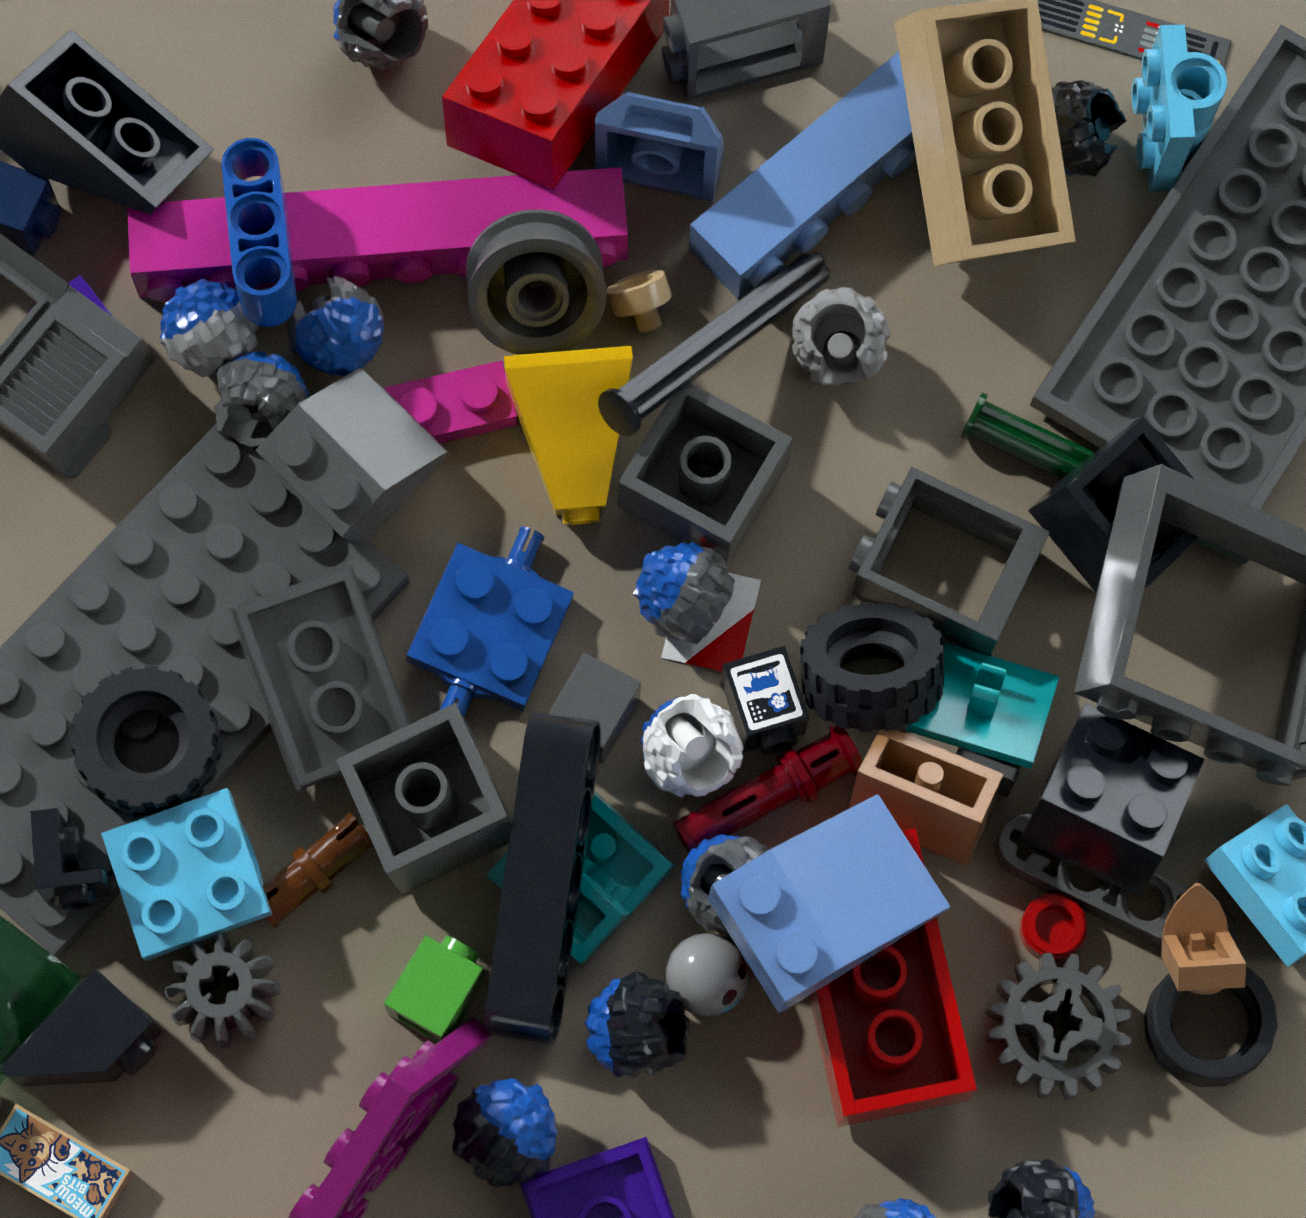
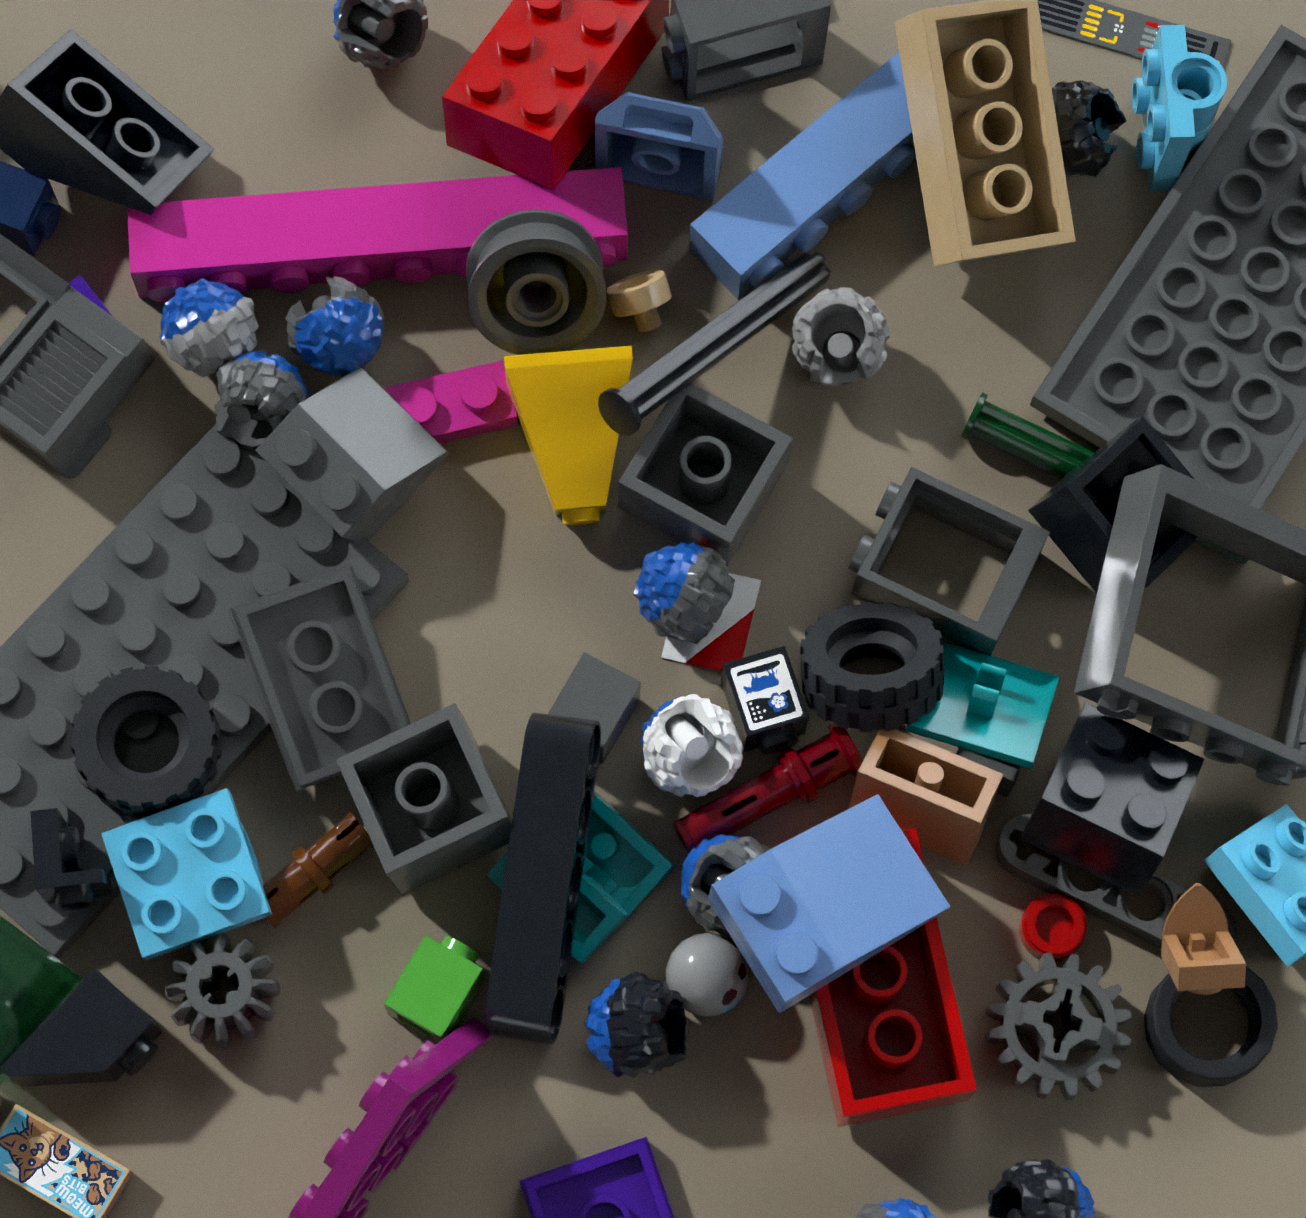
blue beam [221,138,297,327] -> none
blue plate [406,526,574,717] -> none
piece [452,1078,558,1188] -> none

